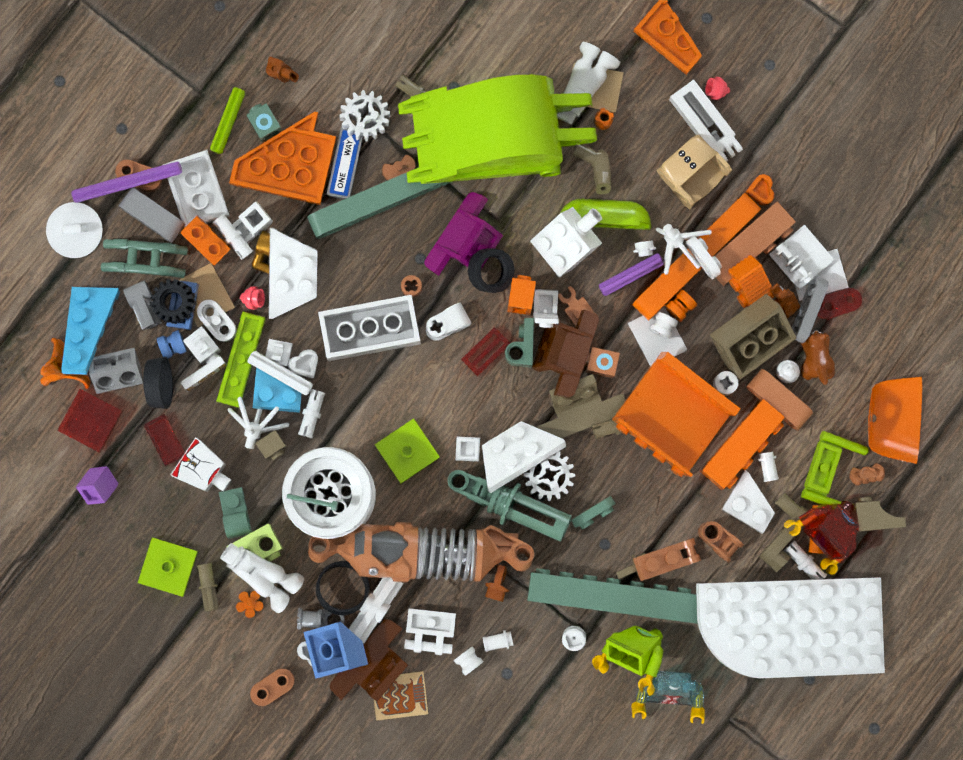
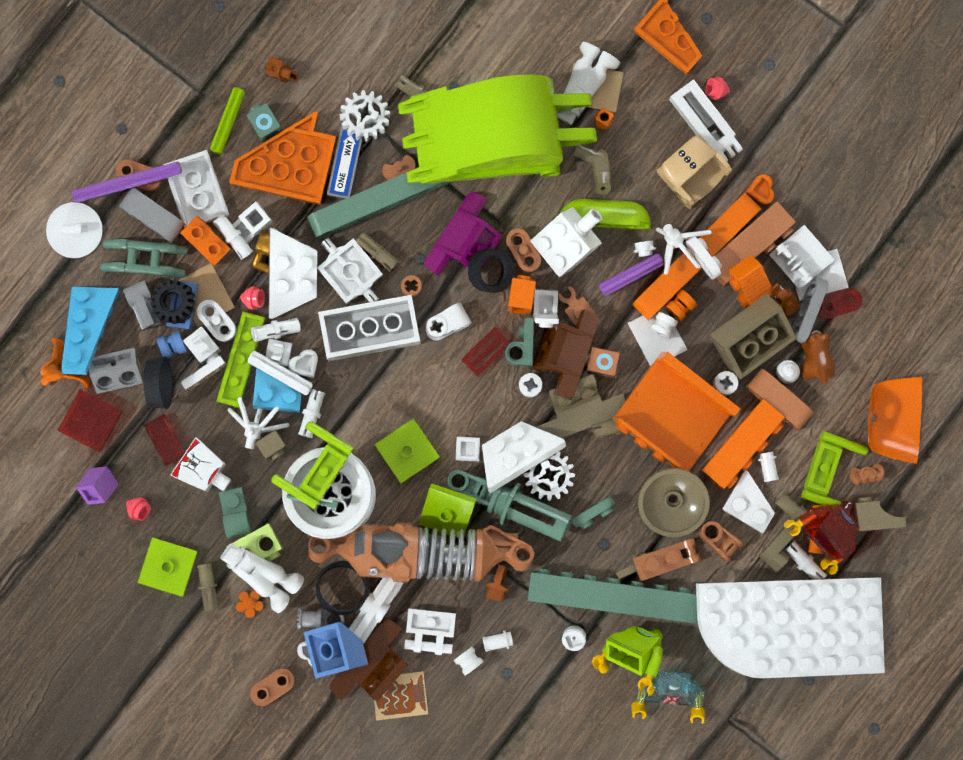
none -> coral plate [126,497,151,521]
none -> white pin [251,318,300,342]
none -> lime plate [271,421,354,510]
none -> white plate [317,238,383,304]
none -> dark tan axle [356,233,399,272]
none -> lime plate [418,483,477,538]
none -> nougat plate [506,228,541,273]
none -> white wheel [519,373,542,398]
none -> dark tan dish [638,468,710,537]

